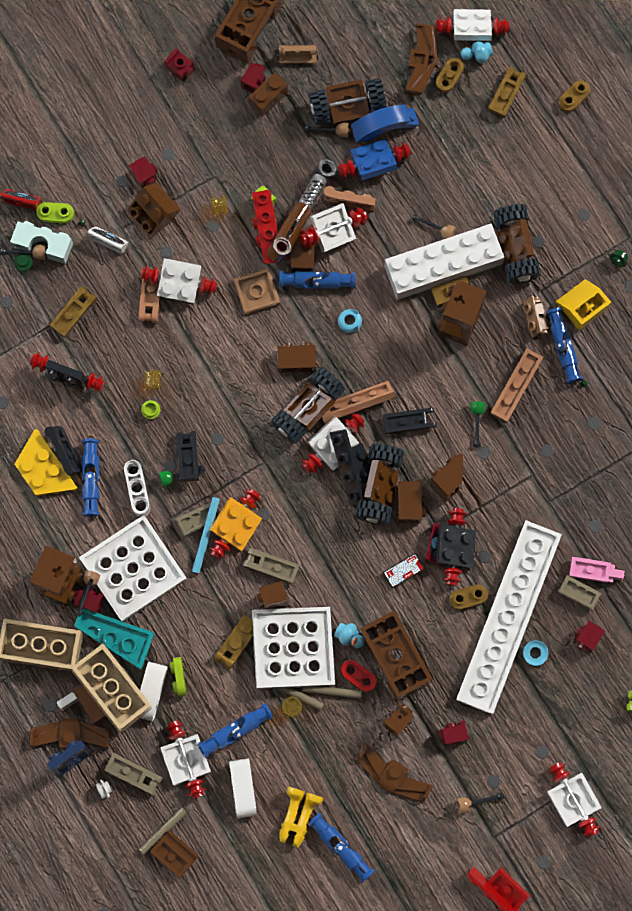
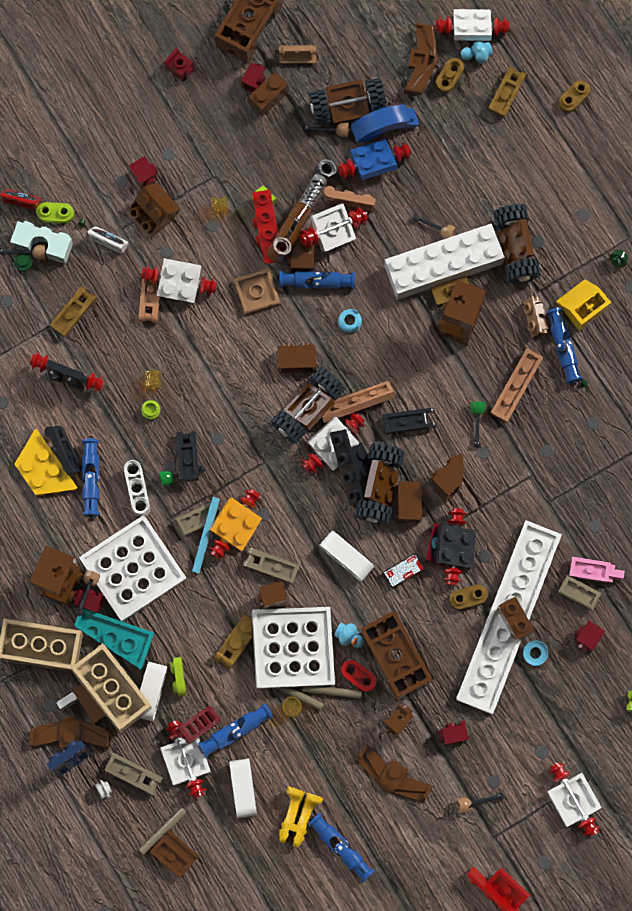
none -> dark red slope [177,706,221,745]
none -> white beam [319,531,374,581]
none -> reddish brown hinge [497,596,535,643]

